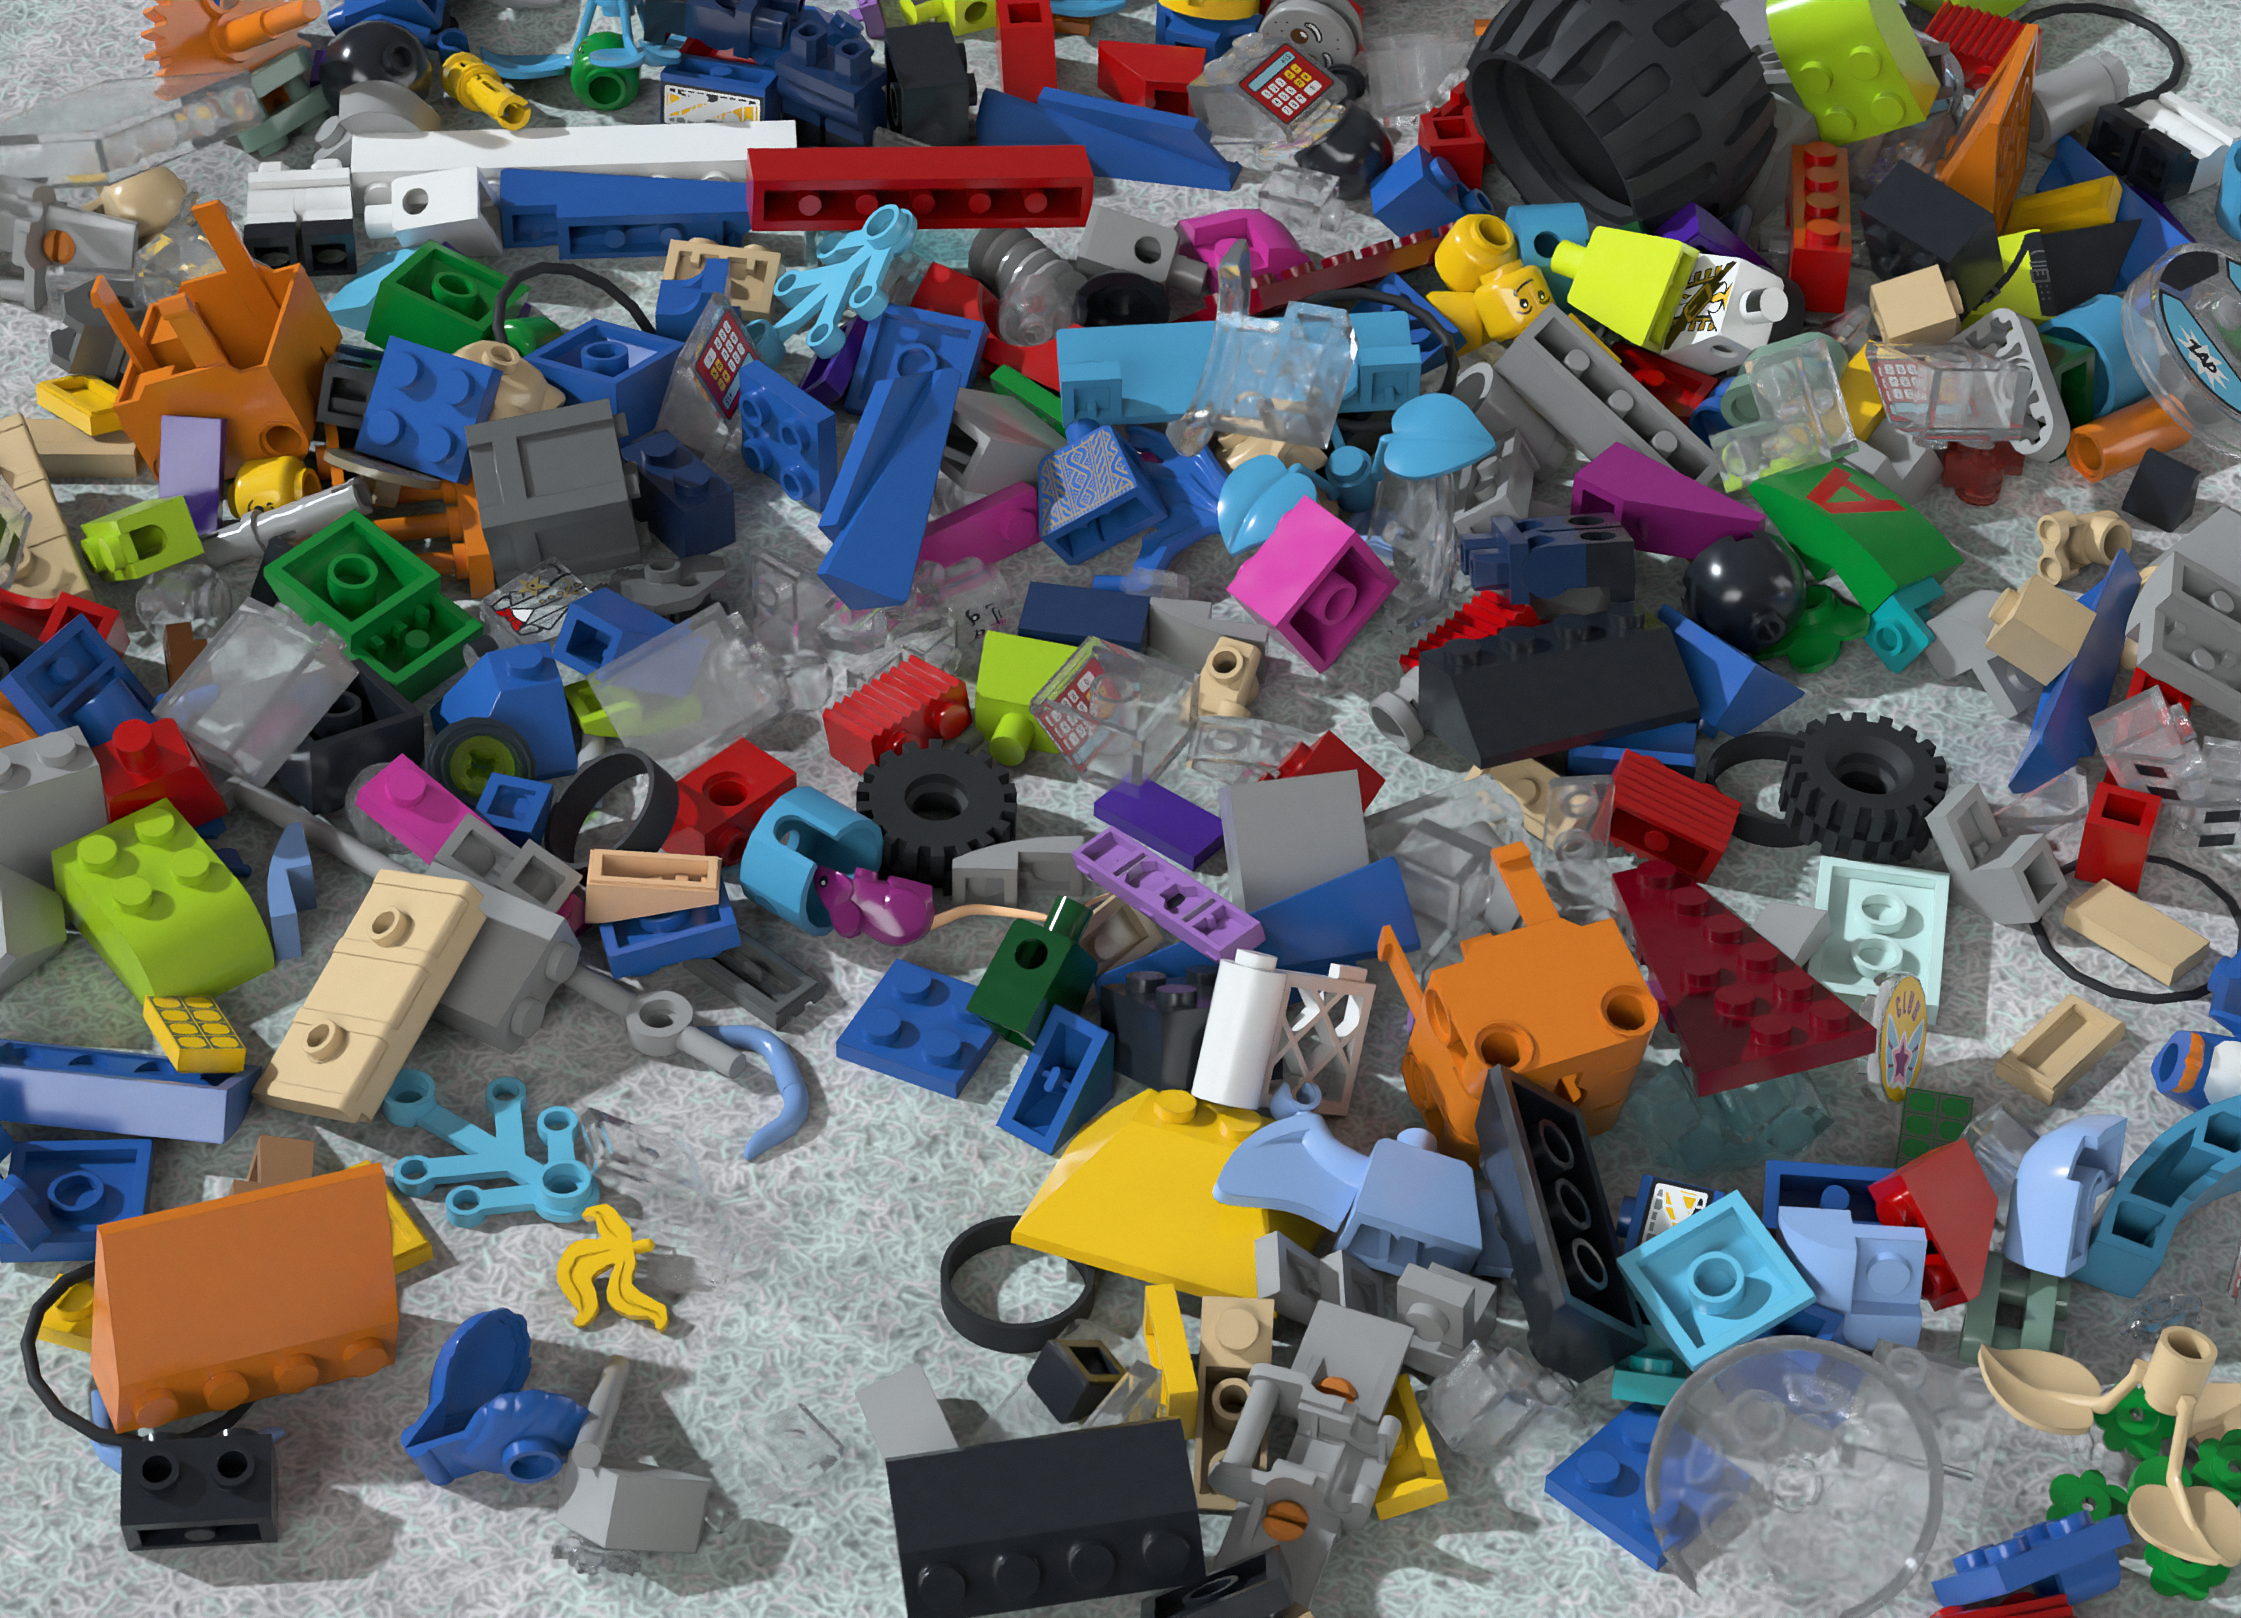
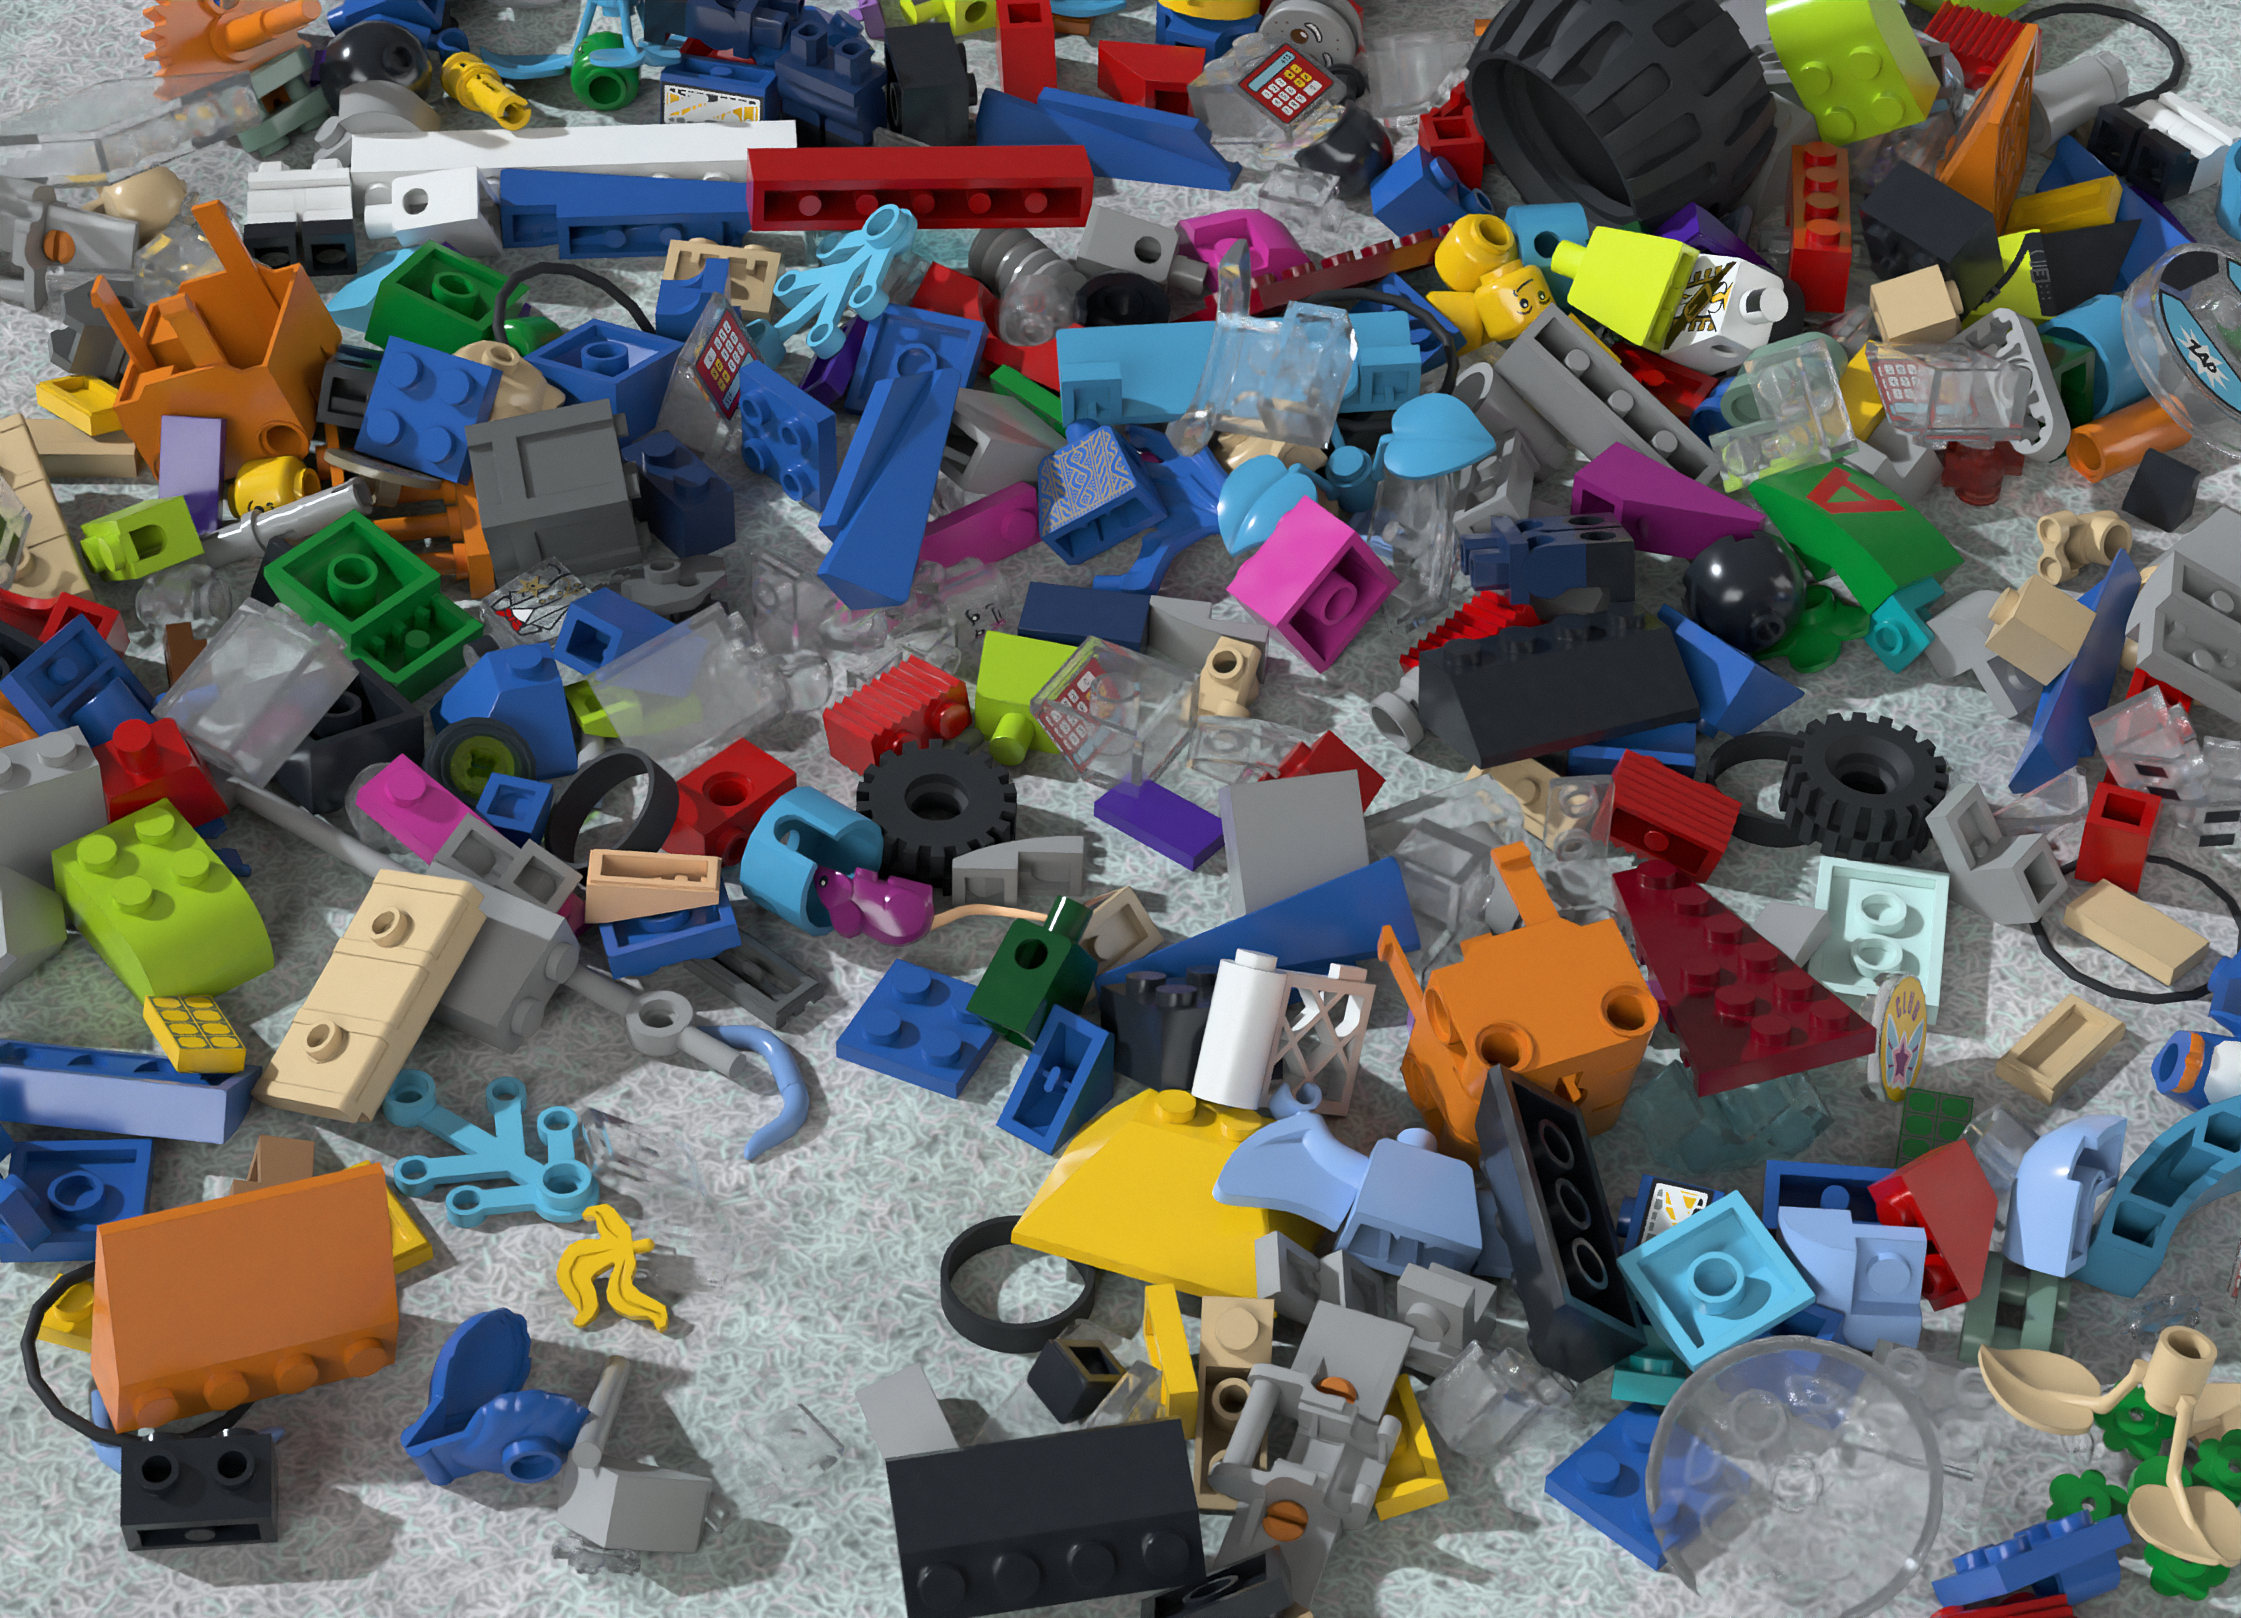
medium blue slope [267,822,317,961] -> none
medium lavender piece [1072,825,1266,965] -> none
clear tile [1120,566,1190,601] -> none

